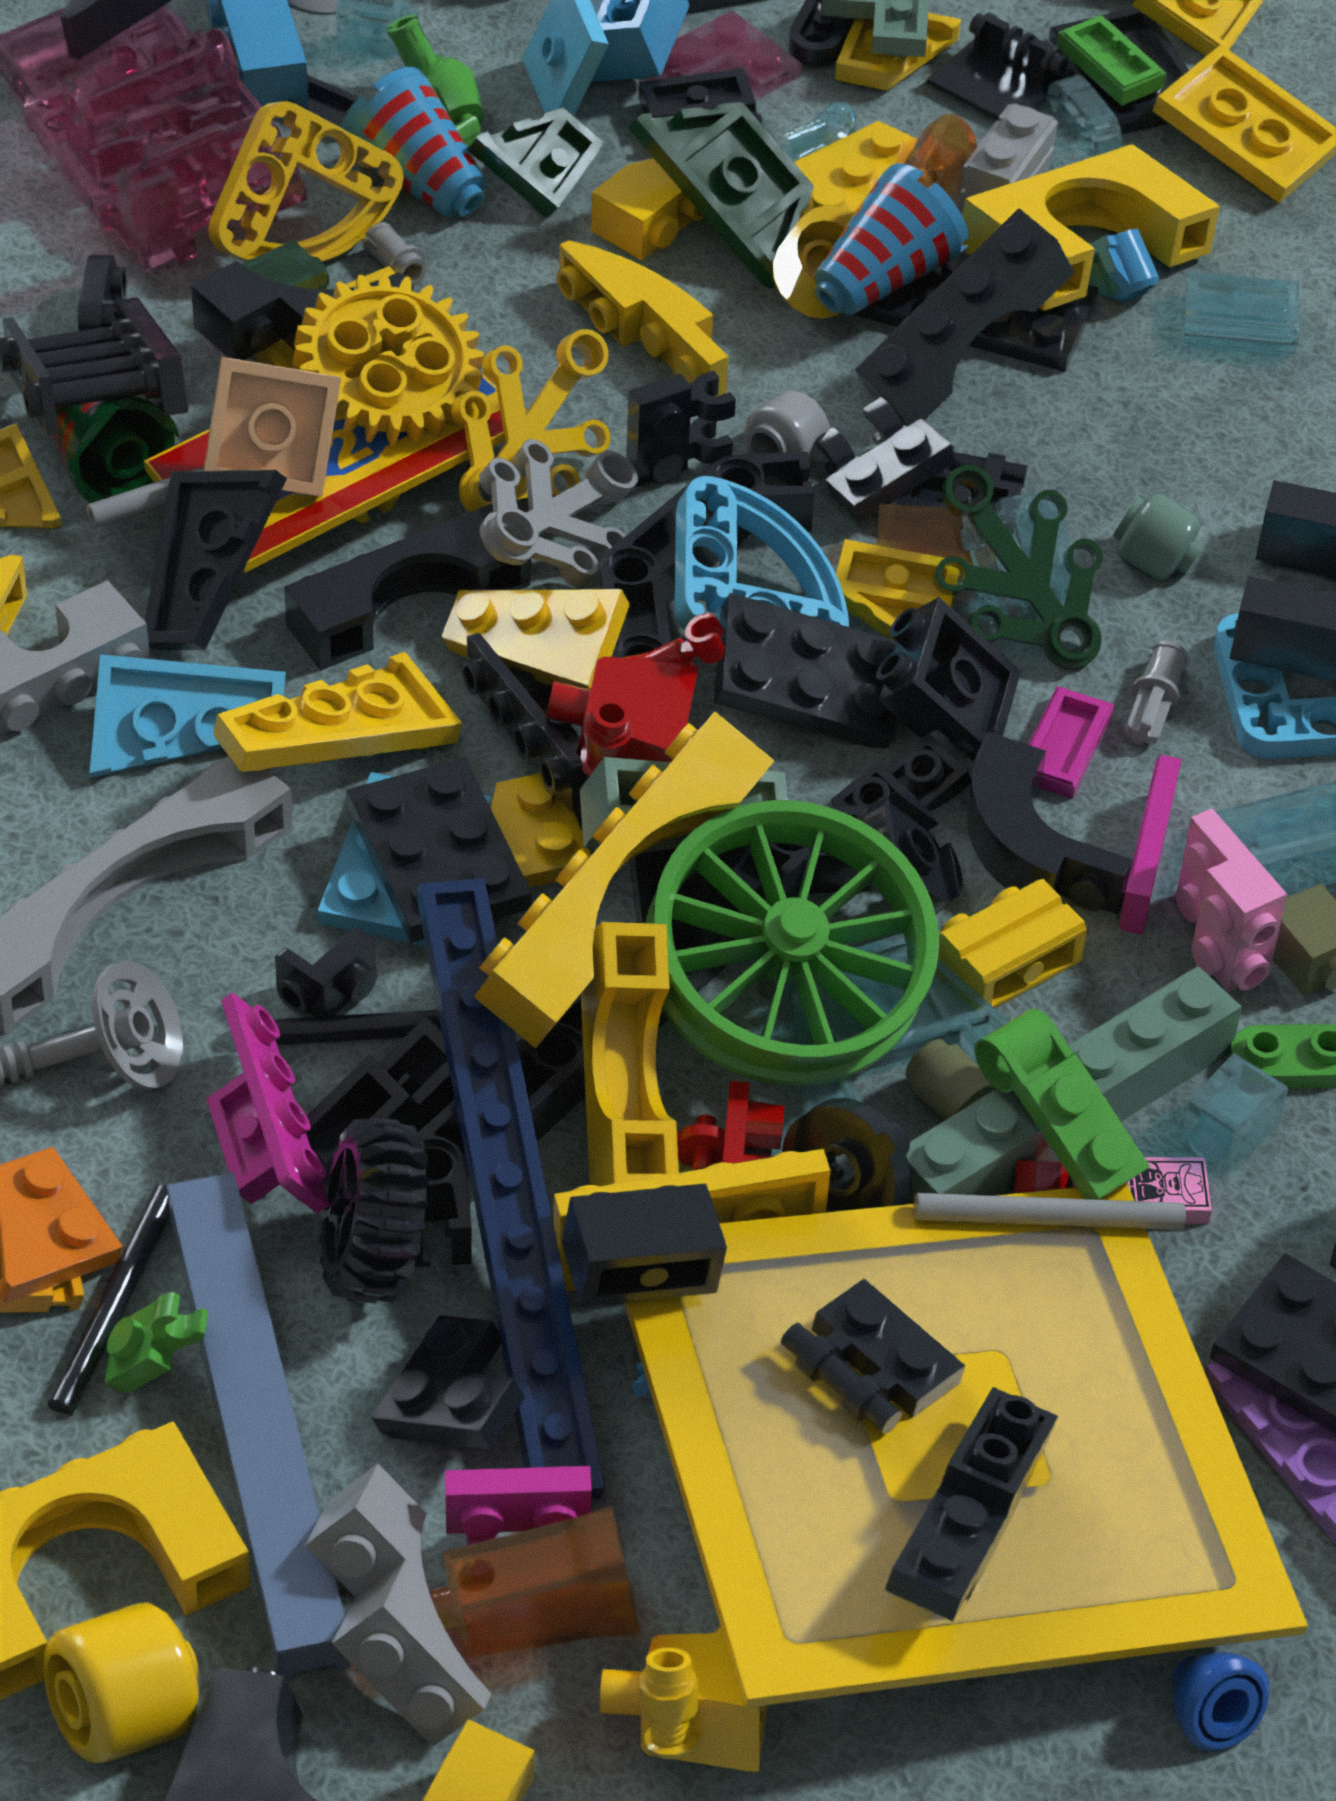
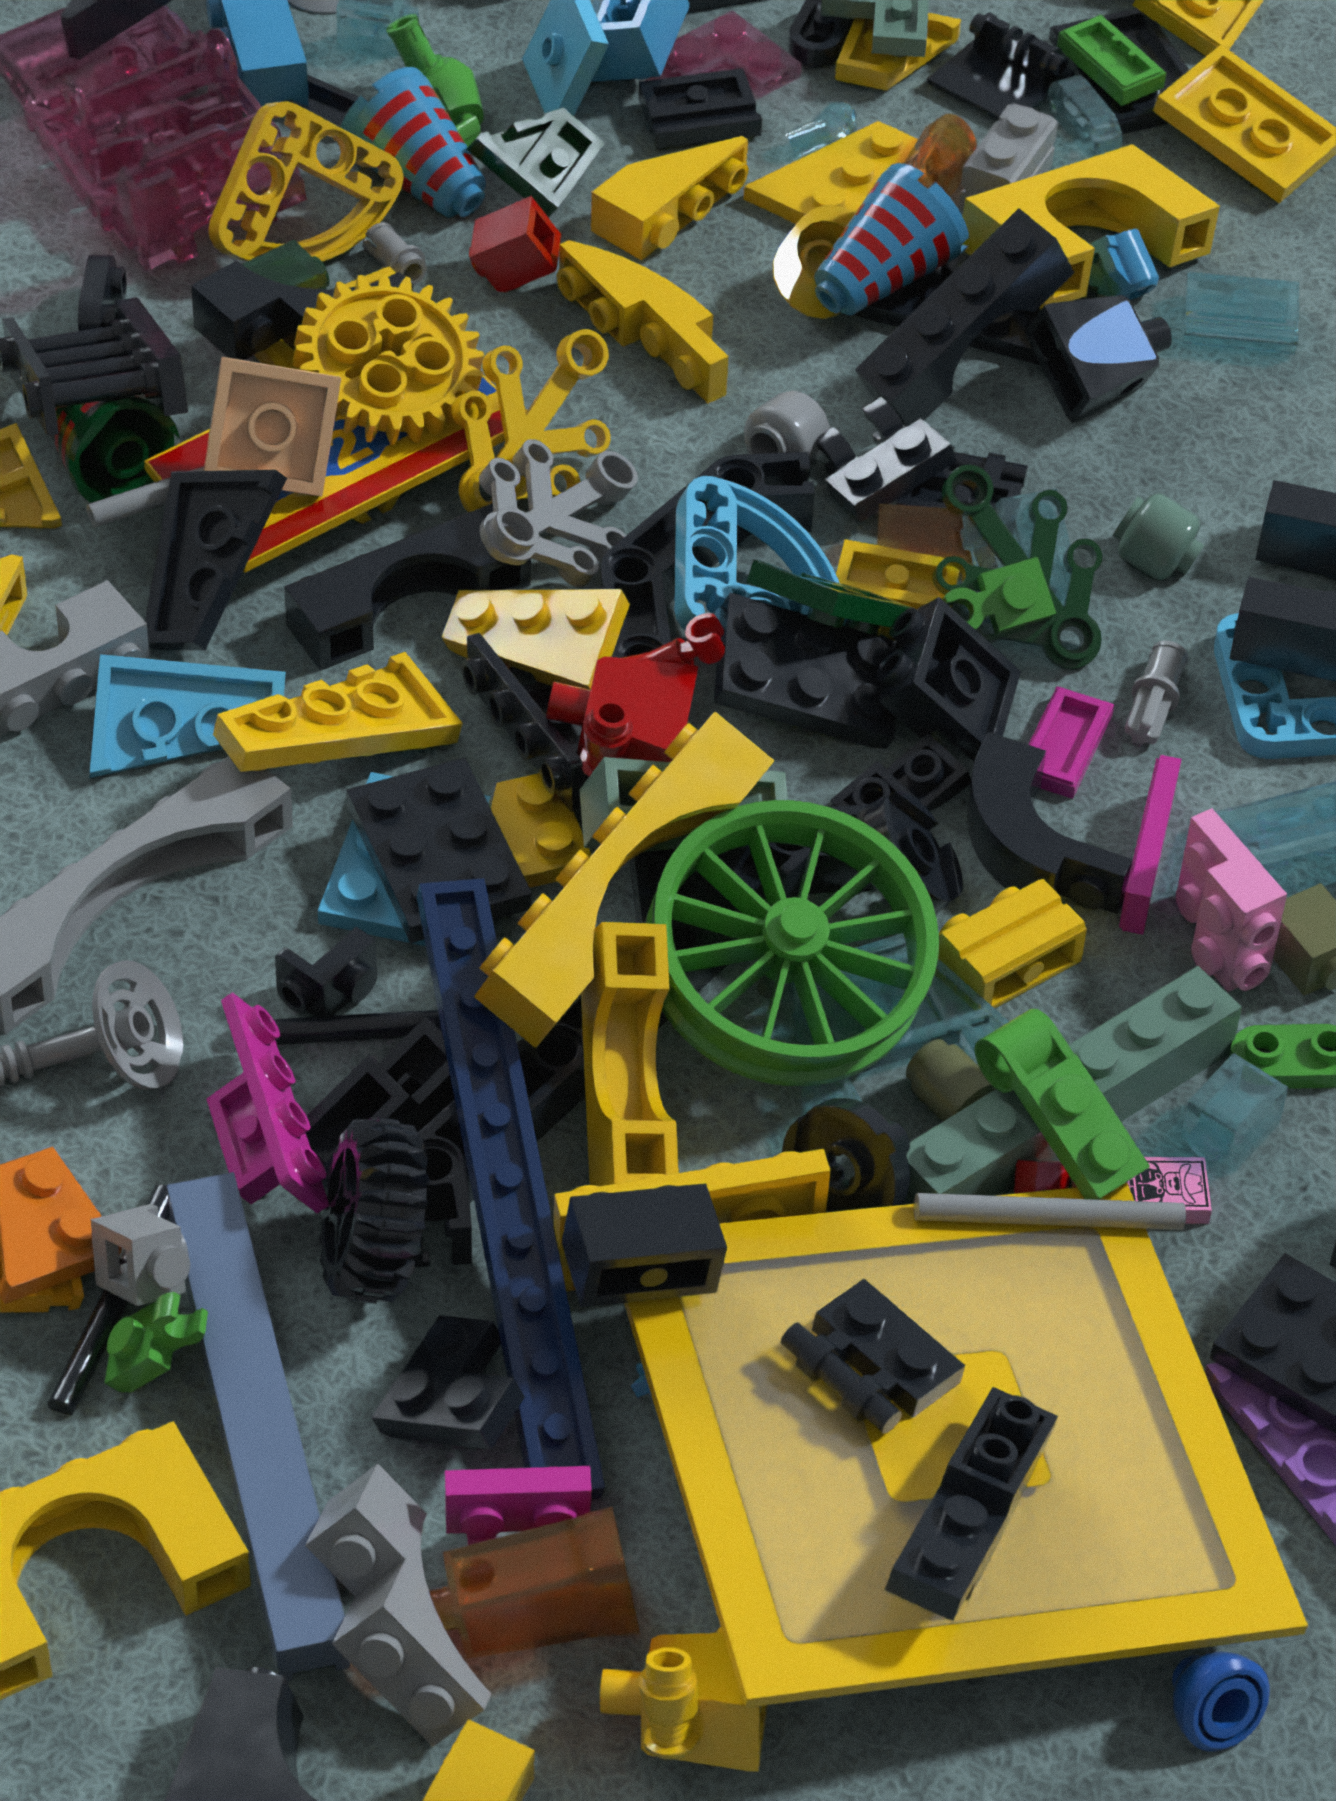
yellow head [43,1603,199,1764] -> none
black plate [626,370,736,487] -> none
dark green wing [628,102,814,289] -> none
red hips [677,1081,785,1171] -> none
none -> light grey brick [91,1204,190,1306]
none -> red brick [469,196,561,292]
none -> dark green wing [746,559,913,636]
none -> bright green plate [942,557,1056,635]
none -> black torso [1025,295,1172,423]

